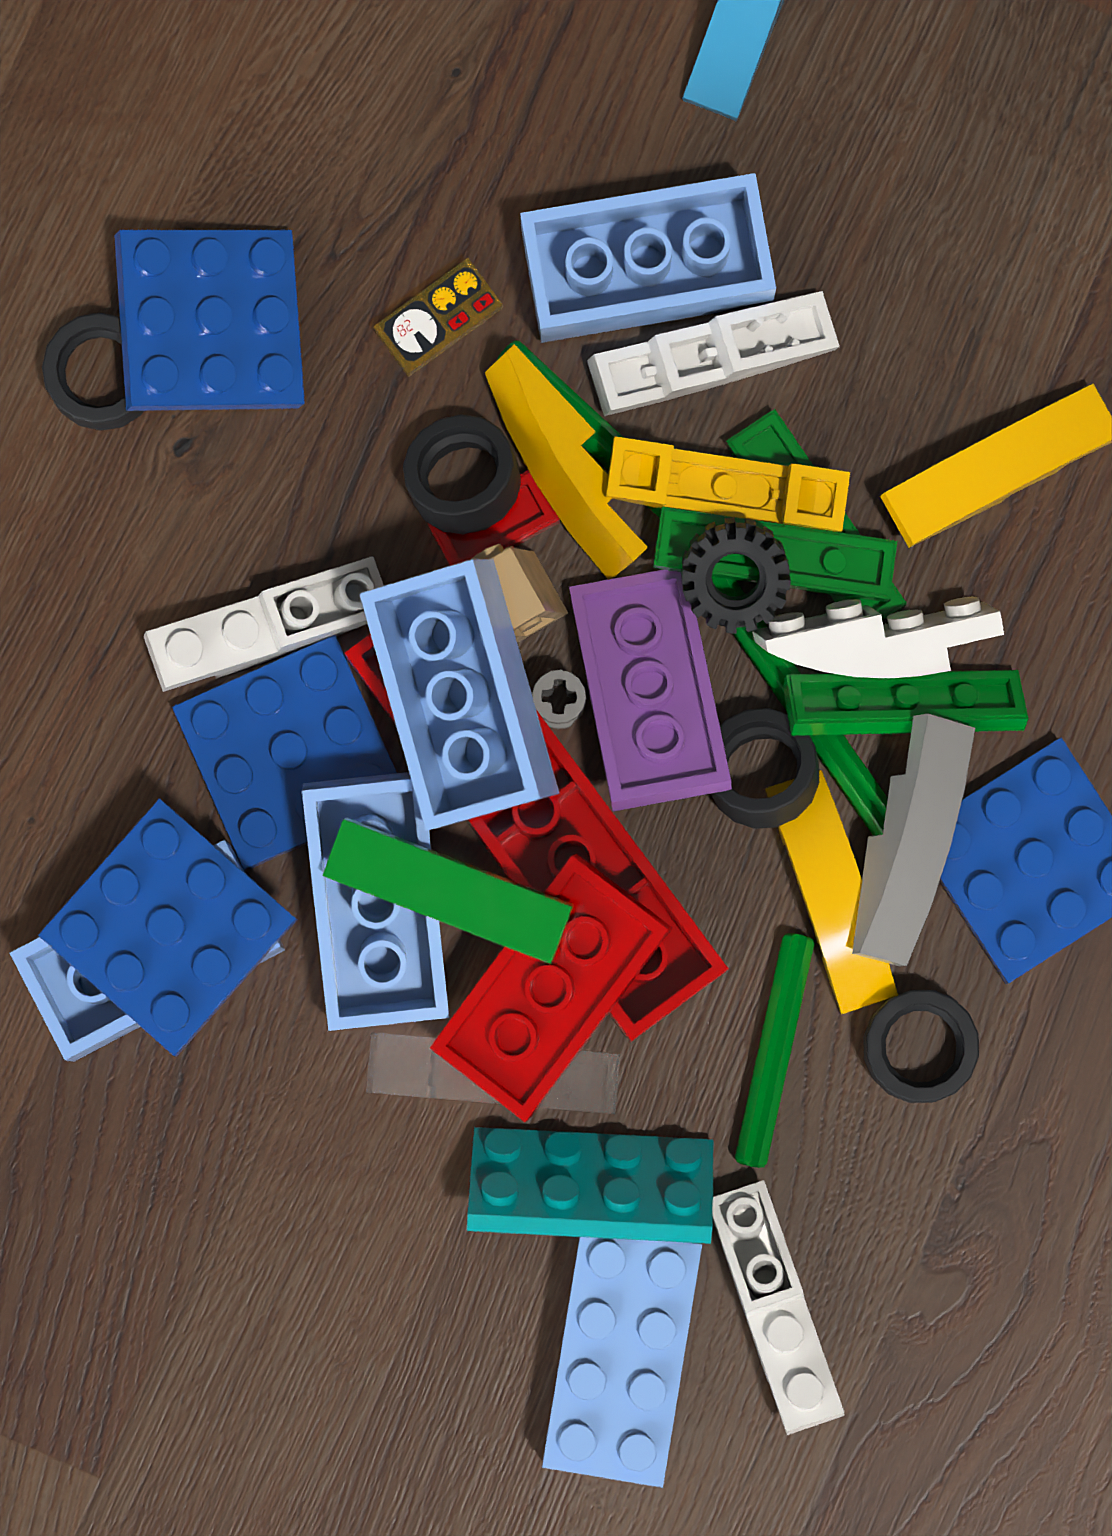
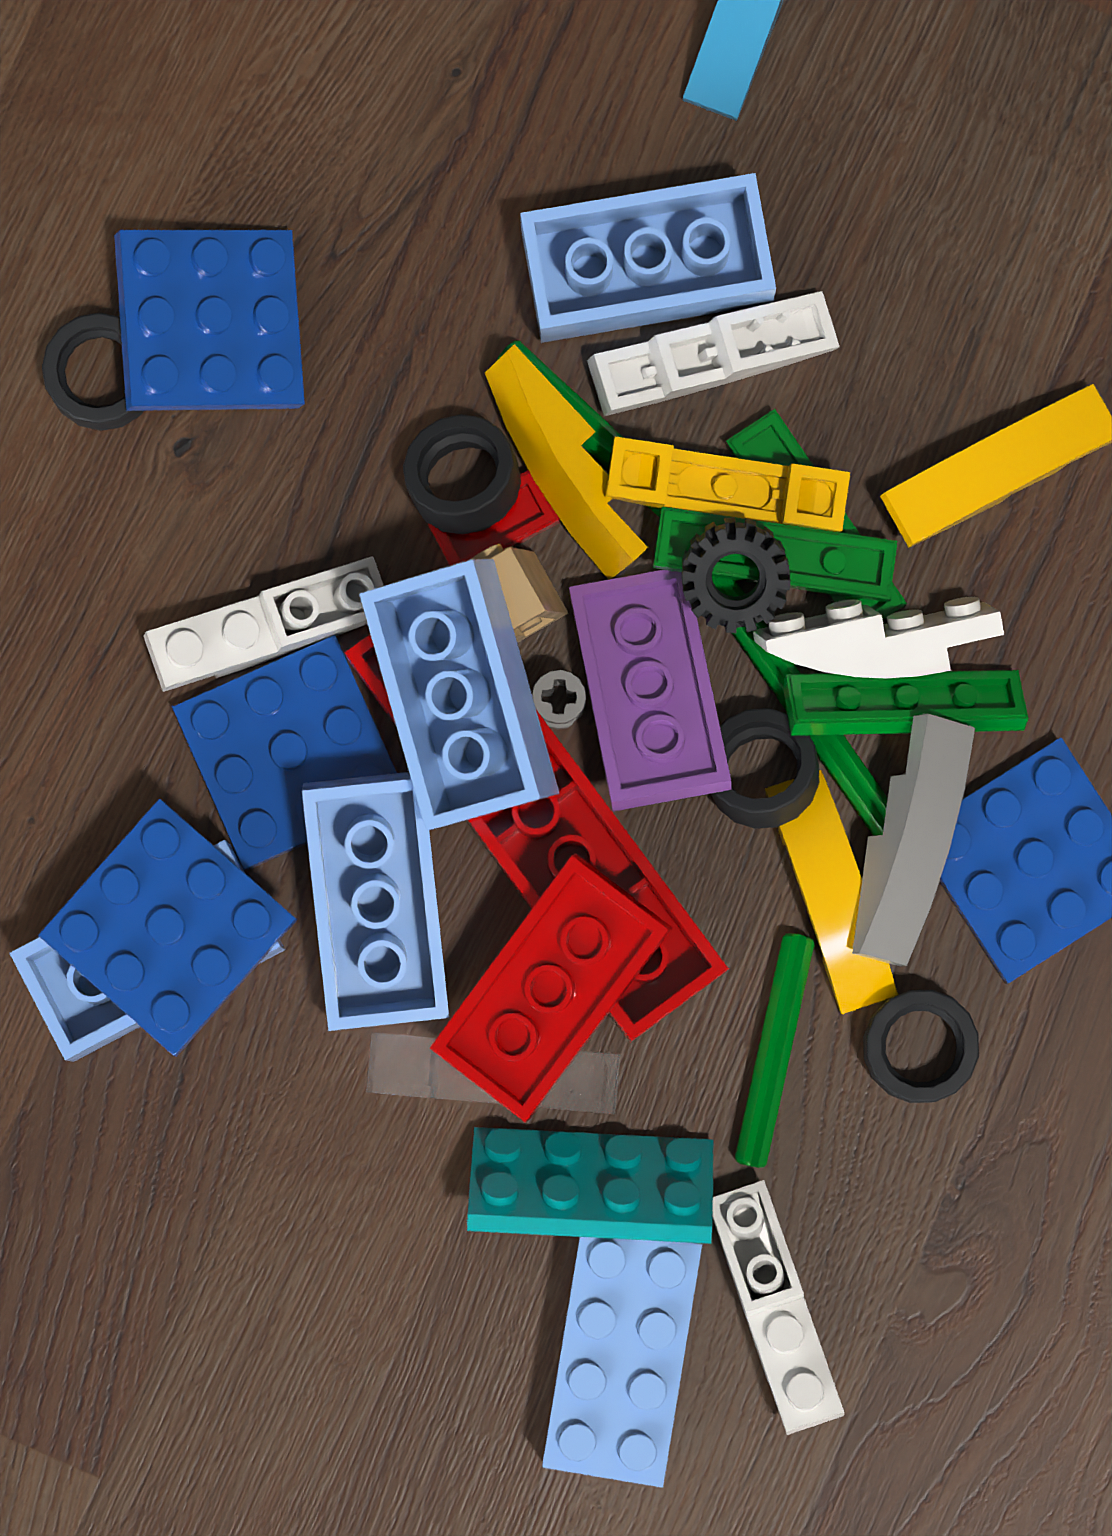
green tile [322,817,574,964] -> none
tile [373,258,503,377] -> none

